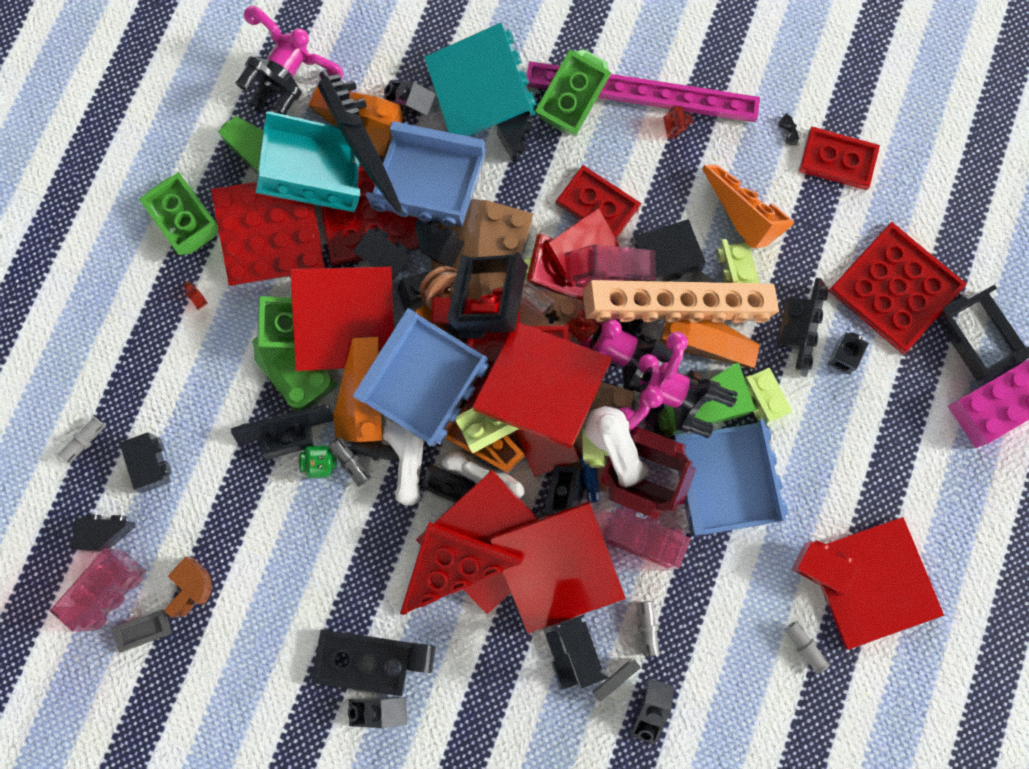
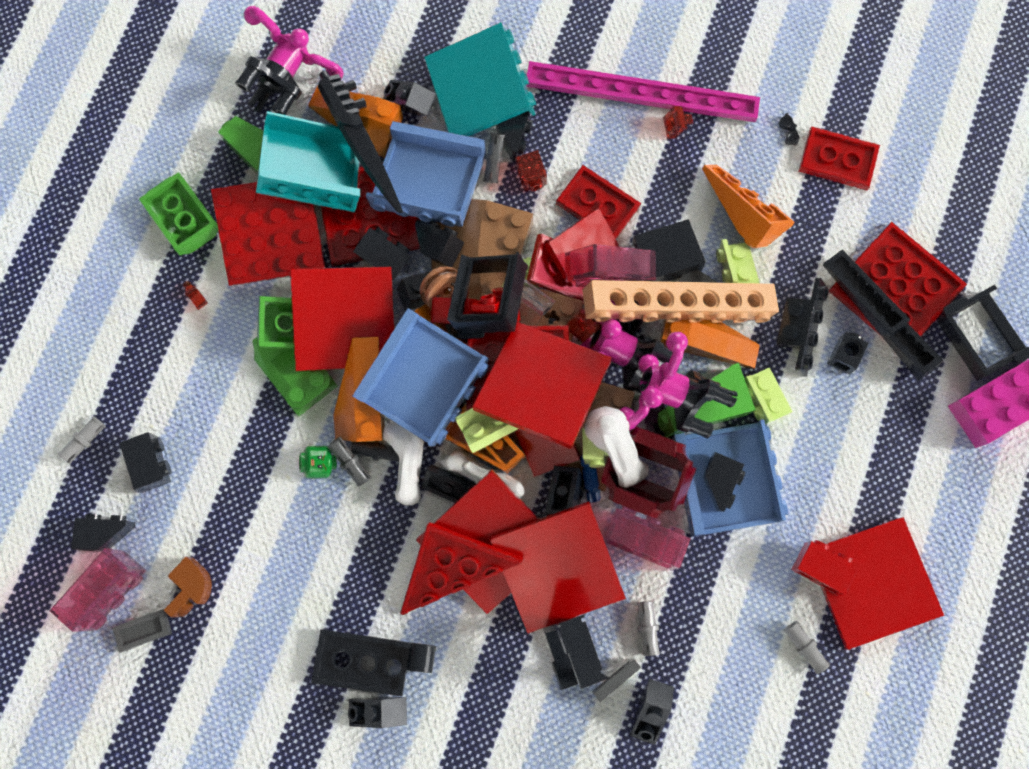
black bracket [231,404,334,460] -> none
bright green slope [535,49,611,137] -> none
none -> dark grey pin [483,132,505,183]
none -> clear red brick [515,150,547,192]
none -> black slope [703,452,746,512]
none -> black slope [823,249,943,381]

